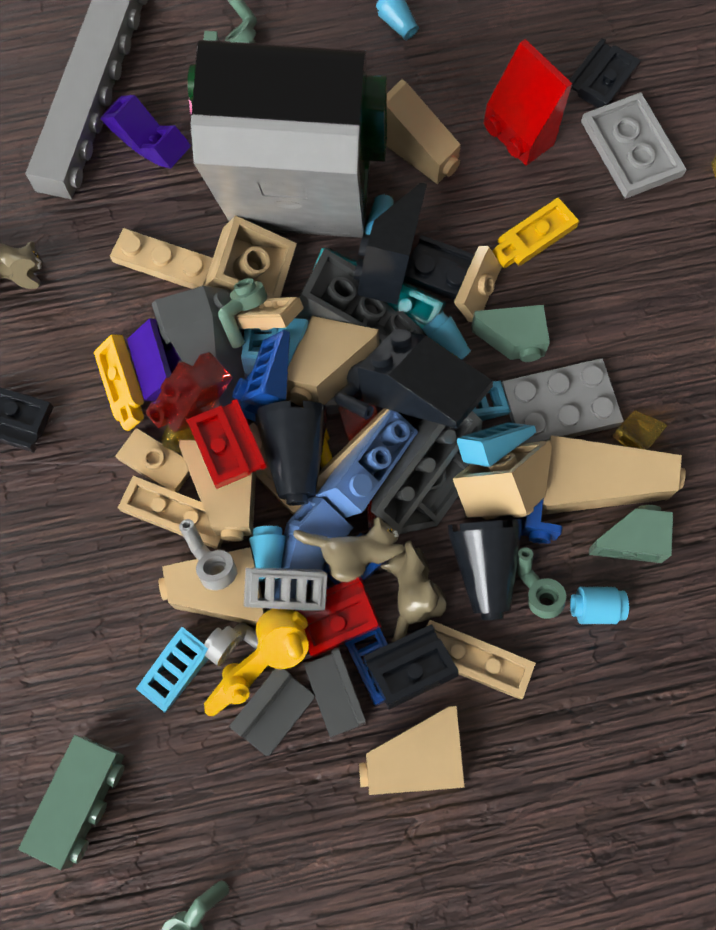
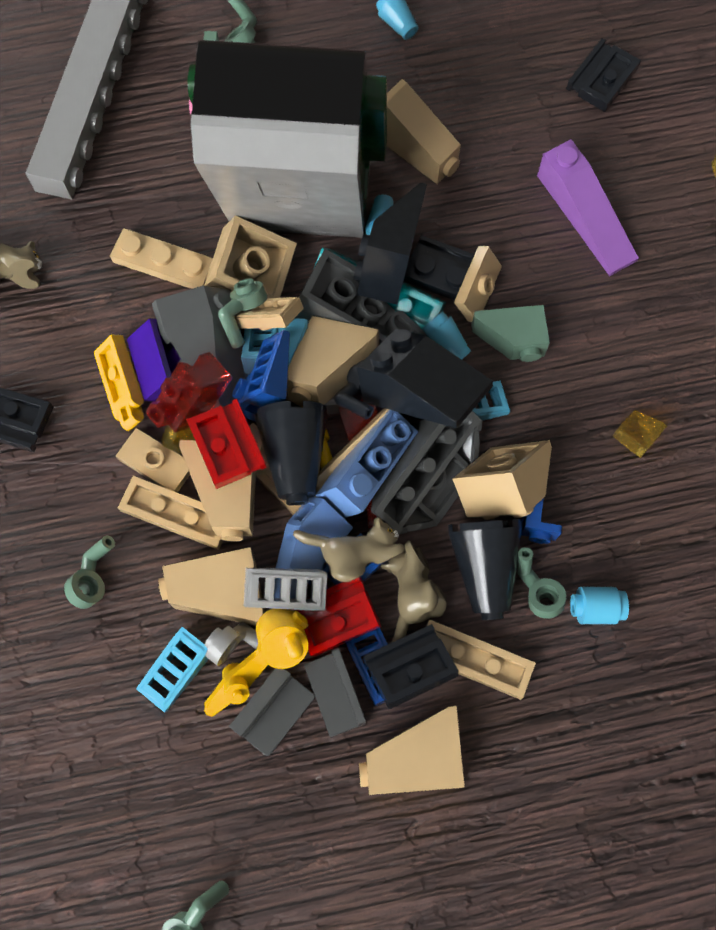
sand green brick [18,735,125,870] -> none
dark purple brick [100,95,191,168] -> none
light grey plate [179,519,237,590] -> none
medium azure cone [249,526,286,582] -> none
medium azure slope [457,422,536,467] -> none
red slope [483,39,572,166] -> none
yellow hinge [492,198,579,268] -> none
light grey plate [502,358,624,444] -> none
tan slope [542,435,686,515] -> none
light grey plate [581,92,686,199] -> none
sand green slope [589,505,673,563] -> none
none -> sand green plate [64,535,115,609]
none -> medium lavender slope [537,139,638,276]

